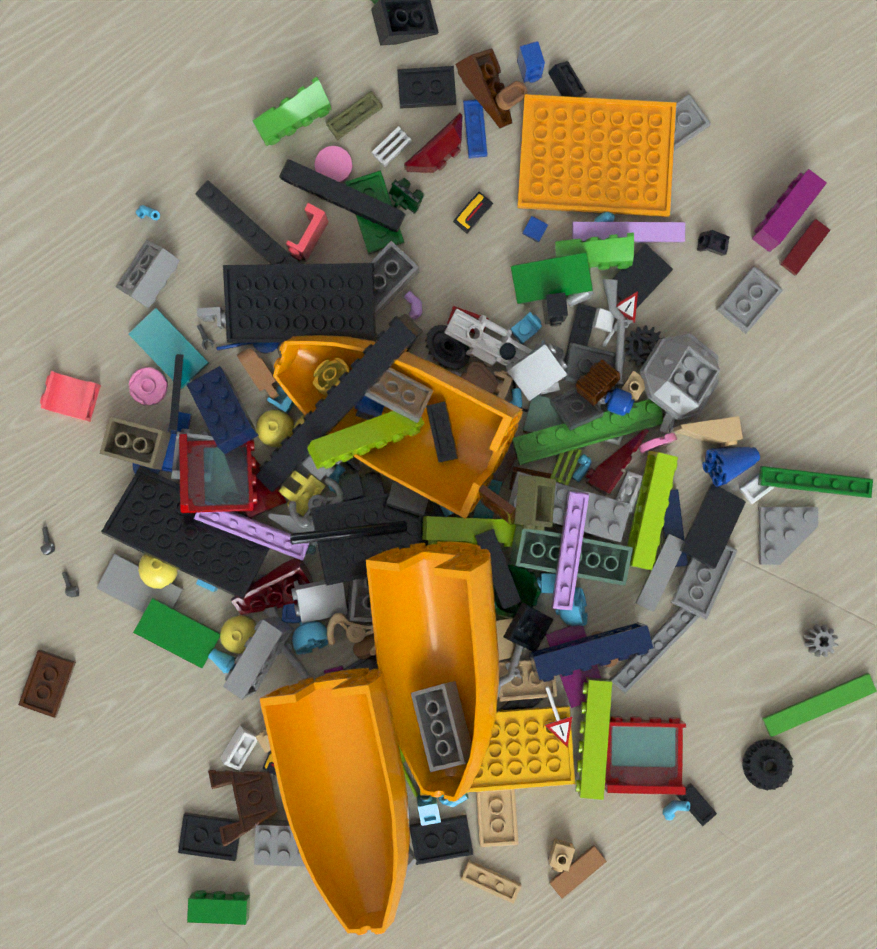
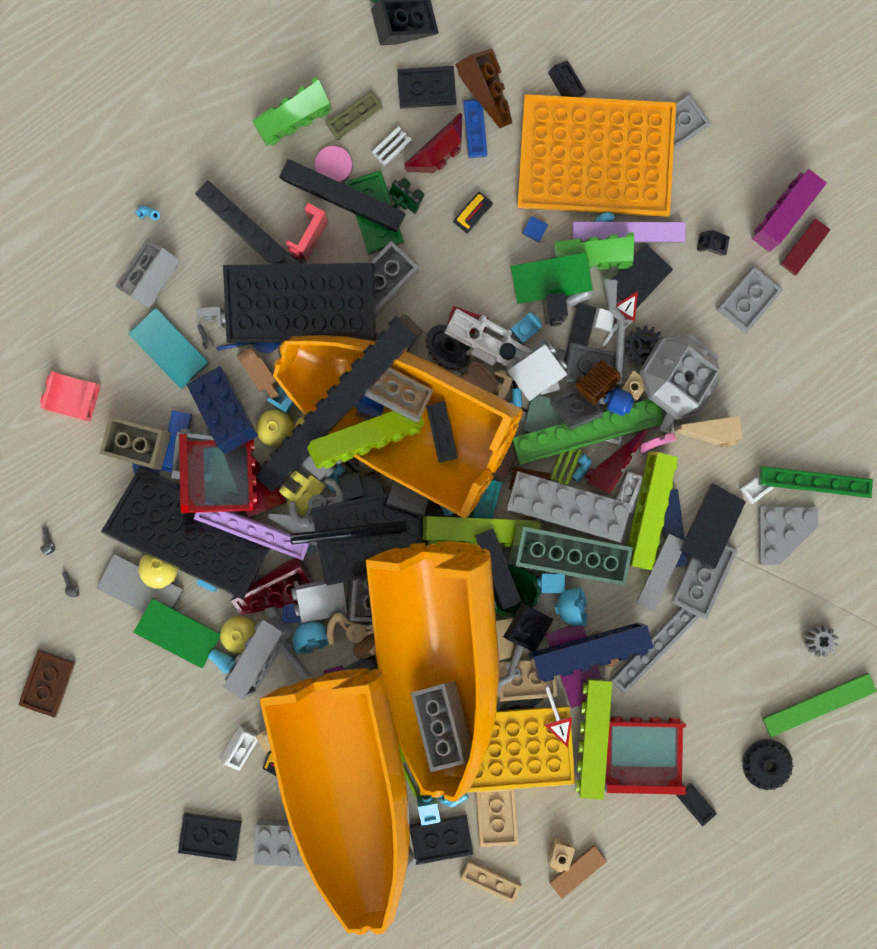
bright pink tile [129,367,168,406] -> none
black tile [169,354,184,434] -> none
green brick [187,890,250,925] -> none
reddish brown wing [208,770,278,846] -> none
light yellow cylinder [313,358,351,396] -> none
lavender arm [404,291,422,319] -> none
reddish brown tile [479,485,516,525] -> none
medium nougat tile [496,81,528,110] -> none
olive window [515,475,556,531] -> none
blue brick [517,41,545,83] -> none
lavender tile [551,491,589,610] -> none
medium azure arm [663,800,690,820] -> none
blue cone [702,447,760,487] -> none

